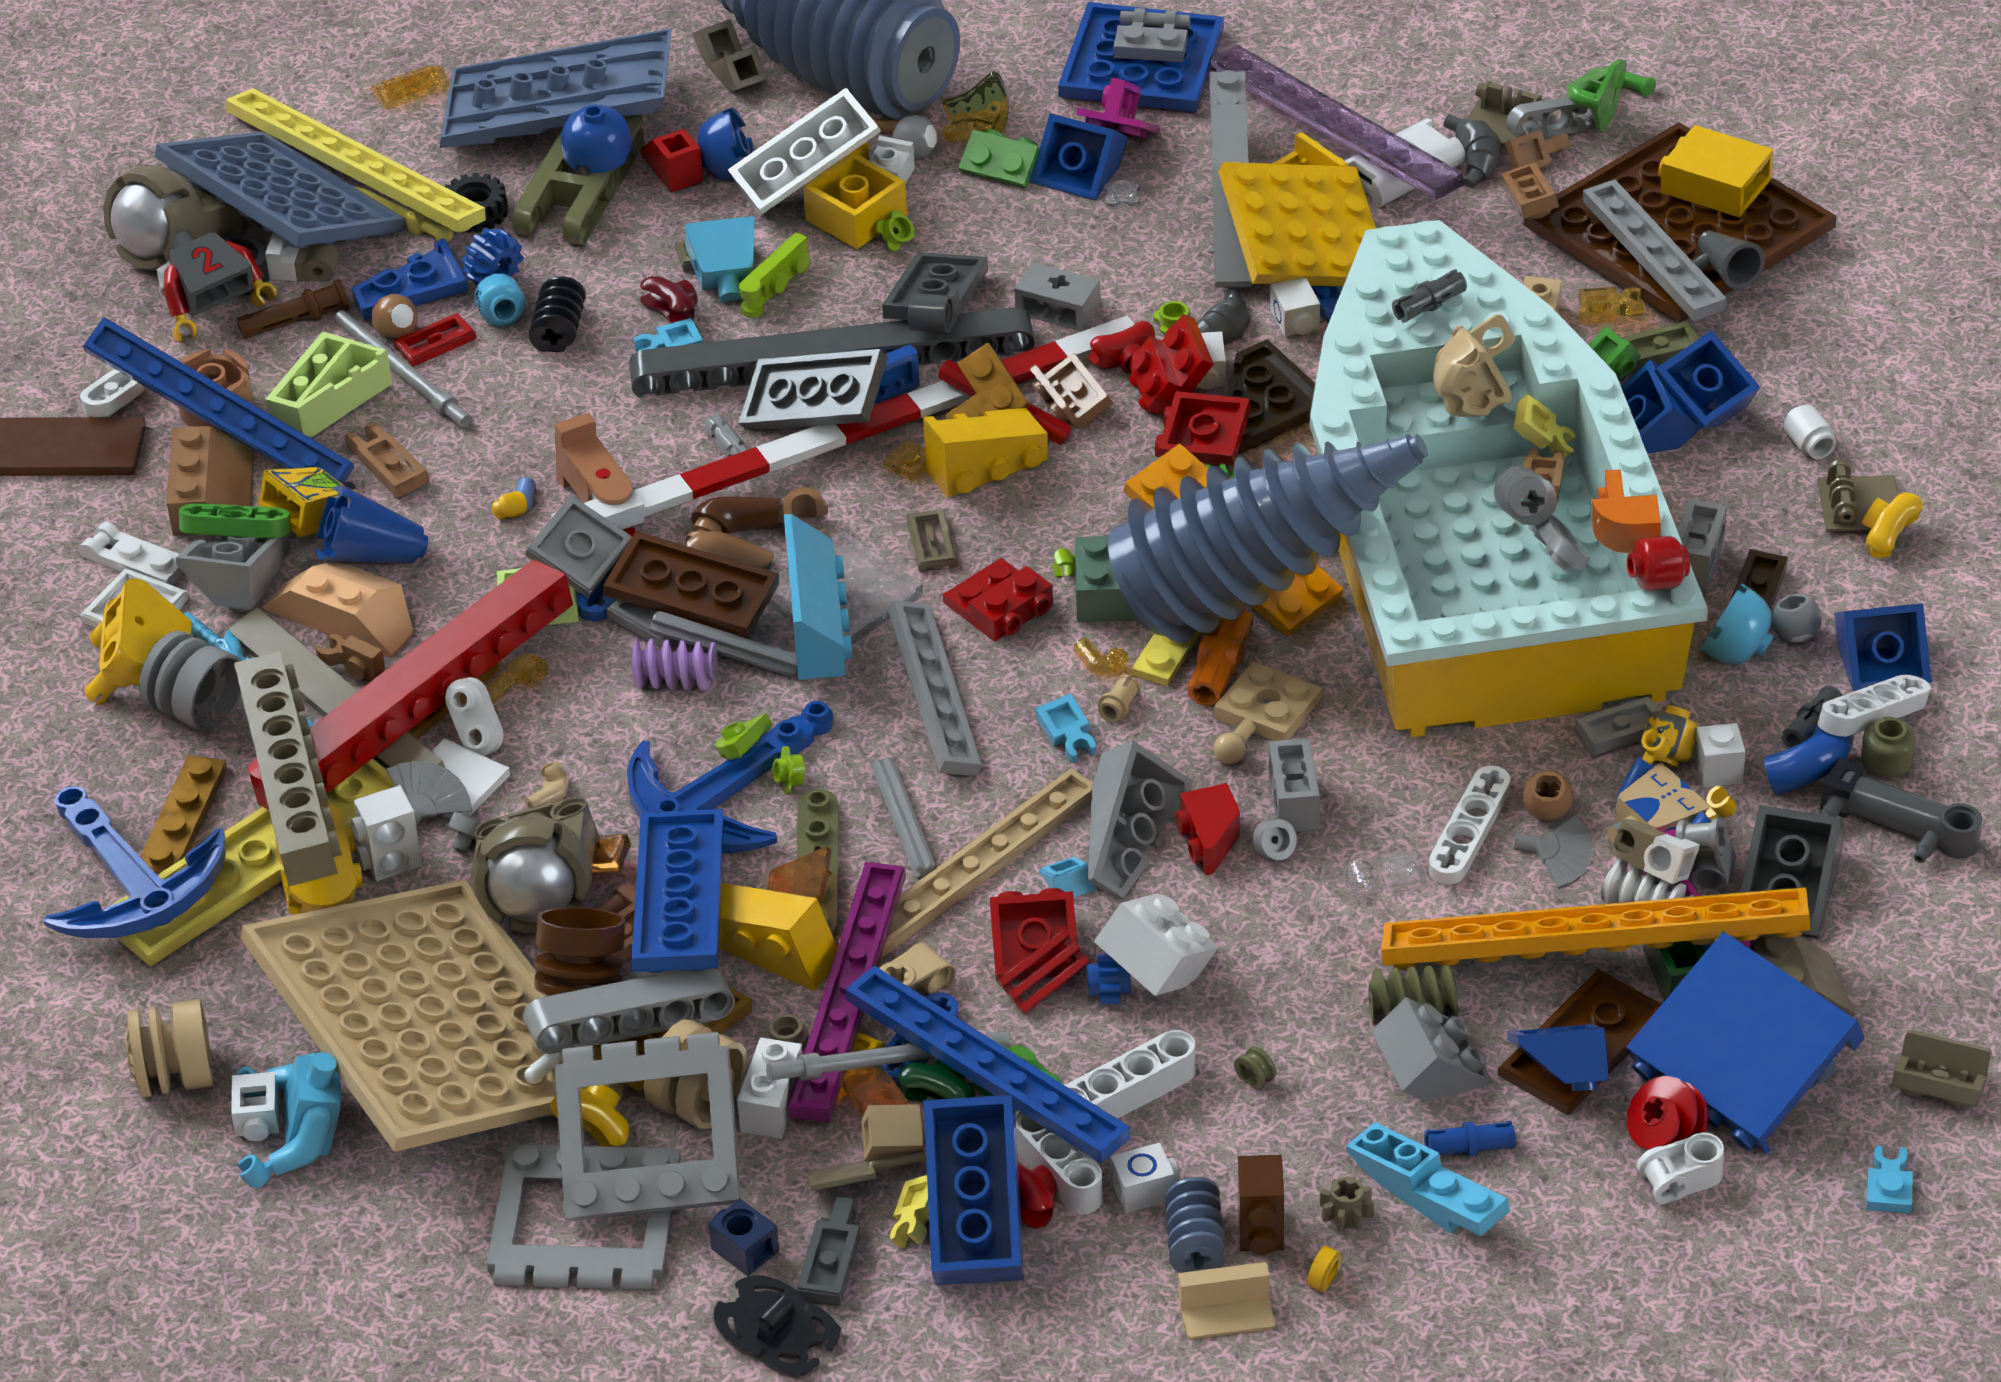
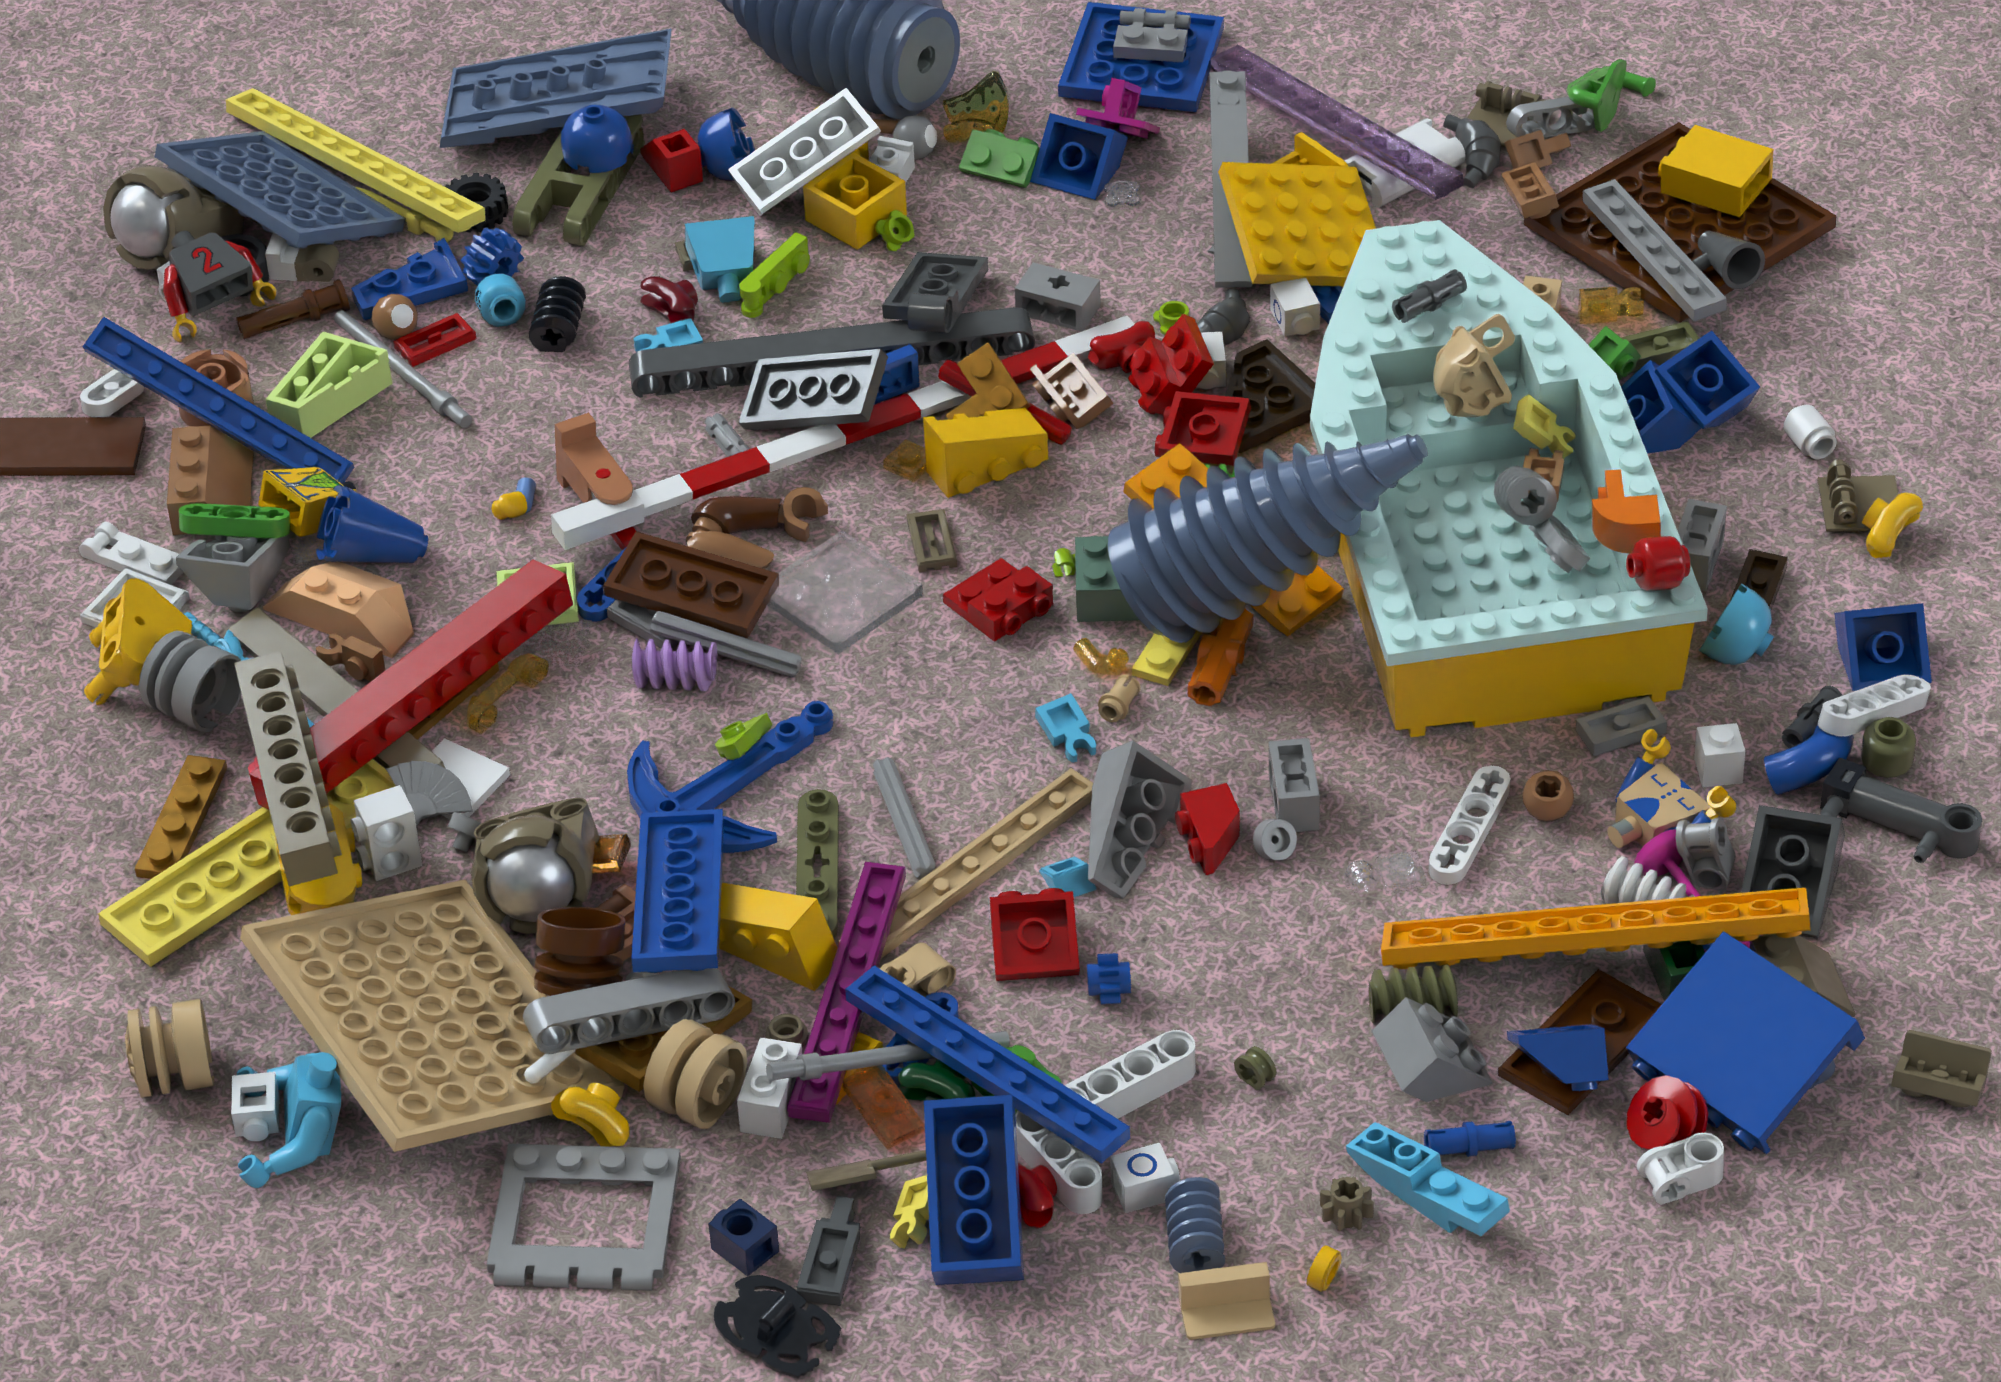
blue piece [43,786,227,938] -> none
medium nougat hinge [344,422,430,498] -> none
clear yellow slope [370,64,450,110] -> none
white plate [445,677,504,756] -> none
light grey plate [525,495,632,599] -> none
tan arm [525,761,569,808] -> none
light grey hinge [555,1032,741,1222] -> none
dark tan brick [692,19,767,91] -> none
clear orange piece [766,846,832,902] -> none
lime plate [772,746,805,795] -> none
medium azure slope [784,514,853,680] -> none
tan brick [861,1104,926,1161] -> none
light grey plate [888,600,982,777] -> none
red tile [998,929,1090,1014] -> none
white hinge [1094,893,1219,996] -> none
tan plate [1213,661,1323,765] -> none
reddish brown brick [1238,1155,1284,1255] -> none
light grey hand [1513,815,1595,888] -> none
leg [1611,819,1700,884] -> none
yellow head [1641,705,1699,768] -> none
light grey piece [1772,594,1822,643] -> none
medium azure plate [1866,1145,1913,1214] -> none

